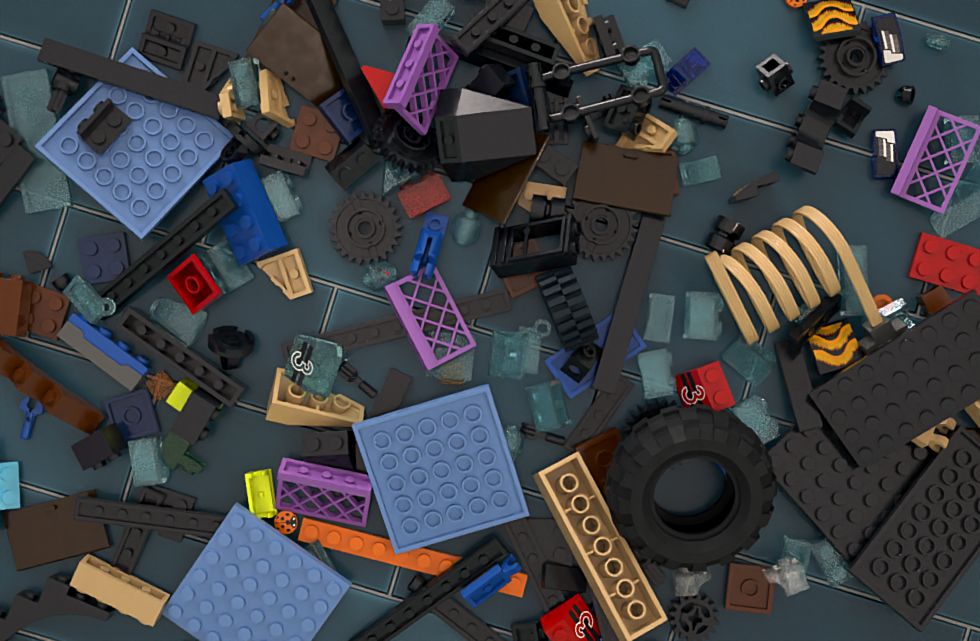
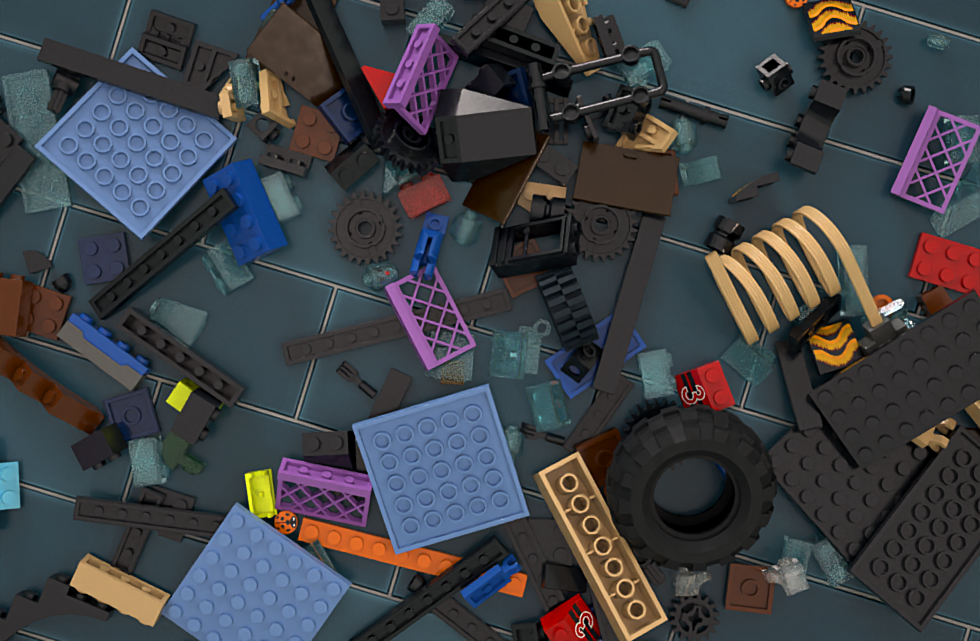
dark brown container [2,489,111,571] -> none
blue bar [19,396,45,440] -> none
clear light blue hinge [63,275,116,324] -> none
black bracket [77,98,132,156] -> none
clear orange tile [145,369,177,402] -> none
red slope [166,253,223,315] -> none
black tile [207,326,255,370] -> none
black tile [220,120,266,165] -> none
tan wing [256,248,314,300] -> none
tan wedge [265,367,364,427] -> none
clear light blue slope [284,333,343,398] -> none
clear light blue brick [643,293,676,343] -> none
clear blue slope [665,47,711,96] -> none
clear light blue brick [683,291,723,340] -> none
clear light blue brick [729,394,780,444] -> none
black bracket [832,96,872,139] -> none
slope [871,12,906,66] -> none
slope [871,129,898,179] -> none

